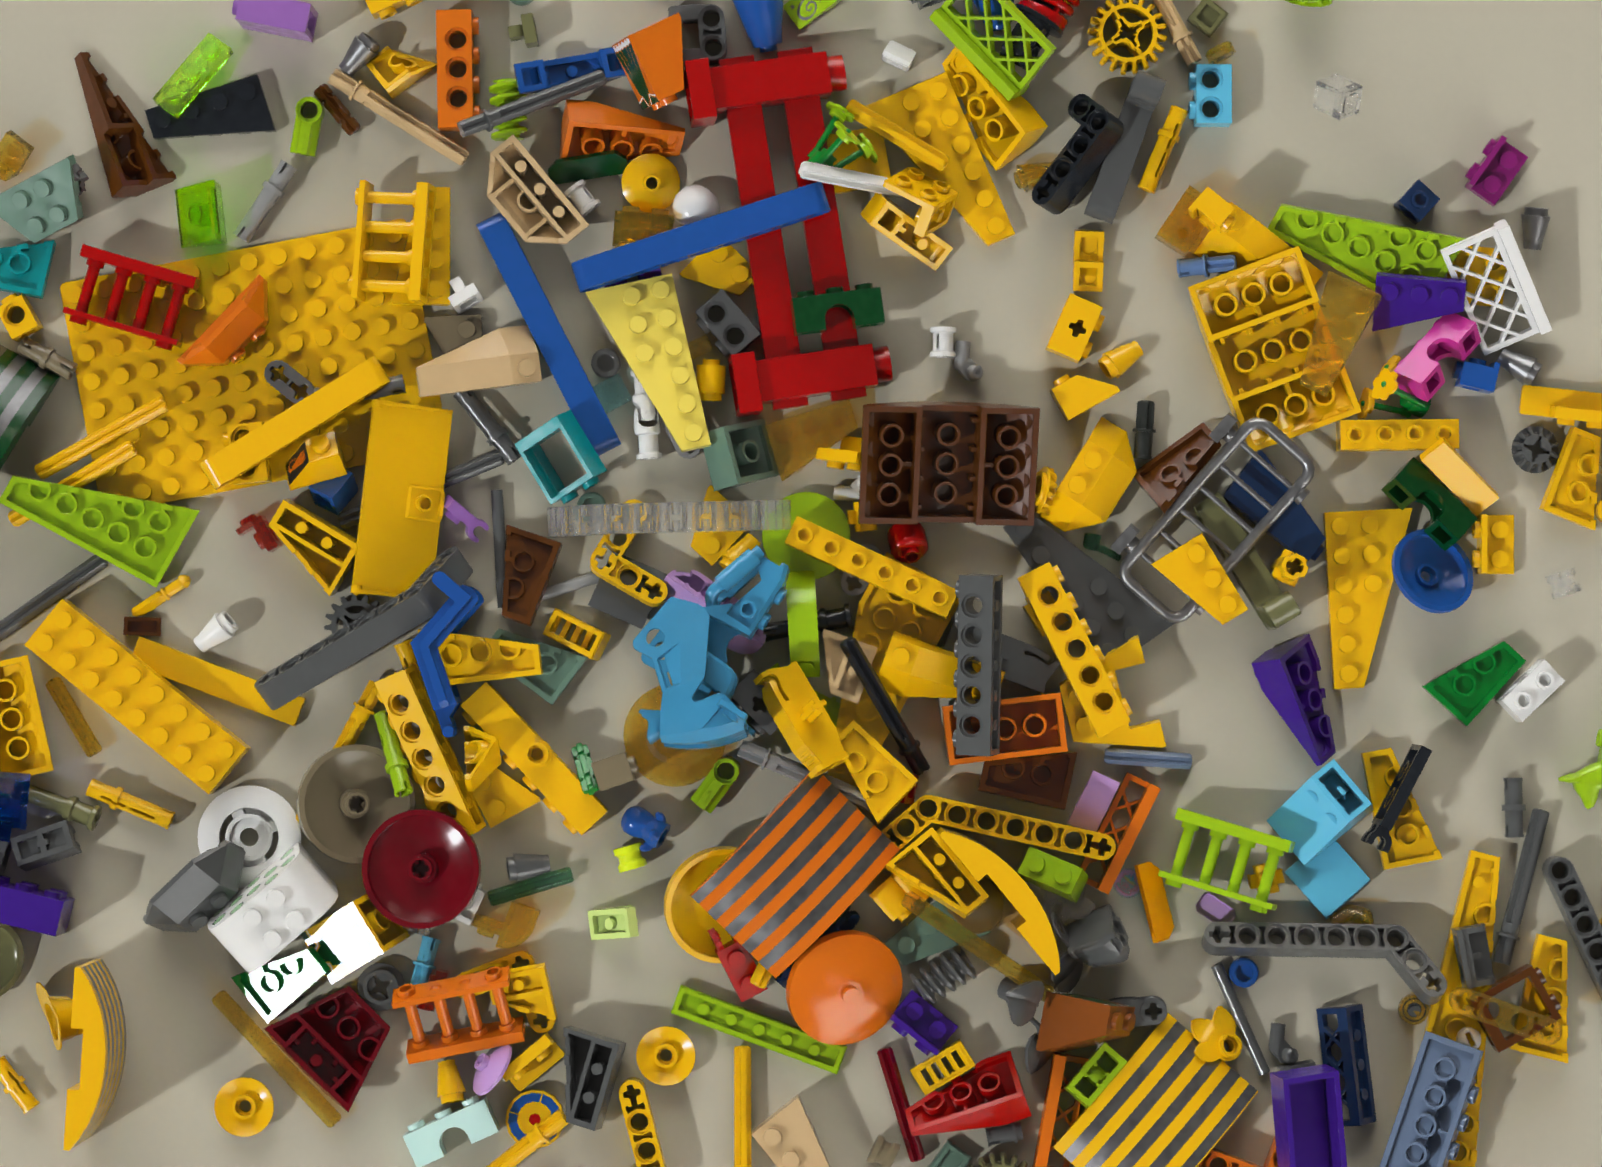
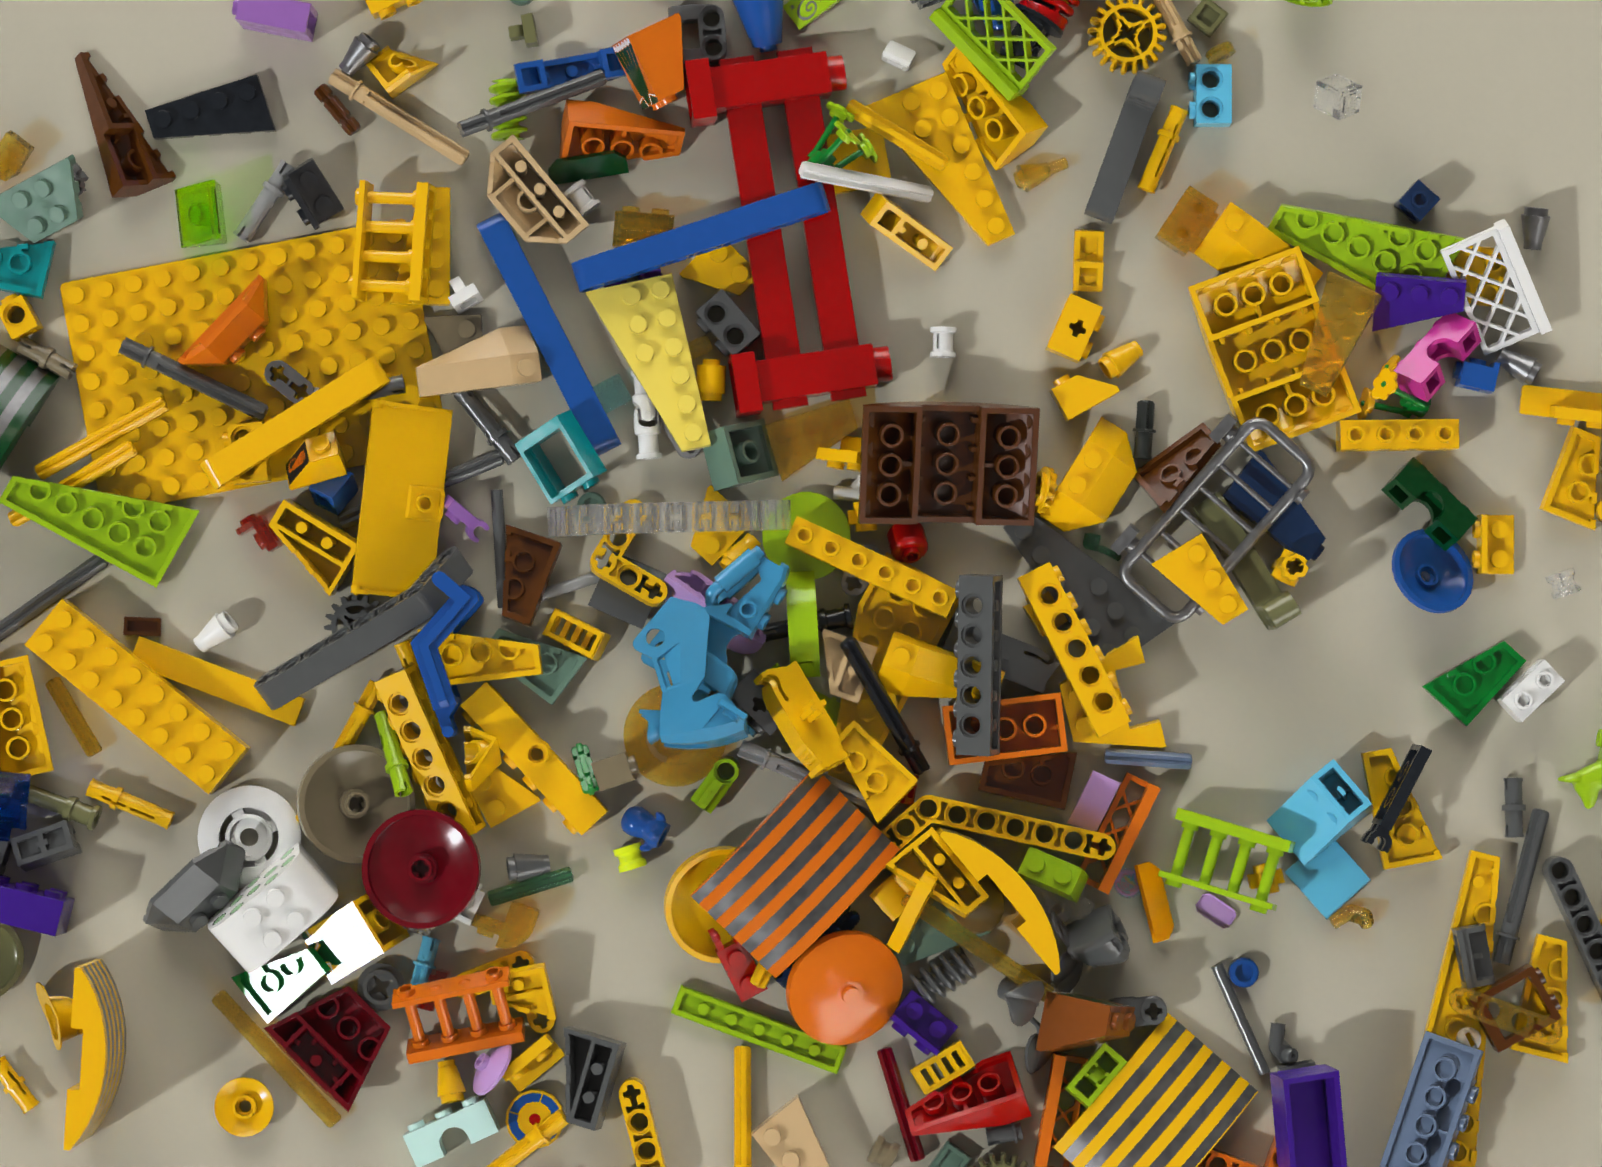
red fence [63,244,201,351] -> none
yellow piece [131,575,191,617] -> none
clear neon green plate [152,33,233,119] -> none
lime piece [290,97,325,157] -> none
orange brick [436,9,481,132] -> none
yellowish green slope [587,905,639,940] -> none
dark grey tile [591,348,621,379] -> none
yellow dish [621,153,680,213] -> none
yellow dish [636,1026,696,1086] -> none
white hair [672,184,720,226] -> none
dark green arch [790,283,885,336] -> none
yellow bracket [883,167,959,238] -> none
light grey arm [954,341,983,382] -> none
black beam [1032,94,1124,215] -> none
medium blue axle [1177,254,1237,278] -> none
yellow brick [1188,186,1236,234] -> none
yellow plate [1191,1006,1242,1063] -> none
dark grey beam [1202,921,1447,1005] -> none
dark purple wedge [1251,634,1336,766] -> none
dark blue fence [1316,1004,1376,1126] -> none
yellow wing [1323,508,1413,689] -> none
clear yellow tile [1398,994,1429,1025] -> none
yellow tile [1419,437,1499,516] -> none
magenta bracket [1464,135,1528,206] -> none
dark grey gear [1511,426,1559,473] -> none
none -> dark grey axle [118,337,269,421]
none -> black bracket [281,158,344,230]
none -> yellow beam [886,870,939,954]

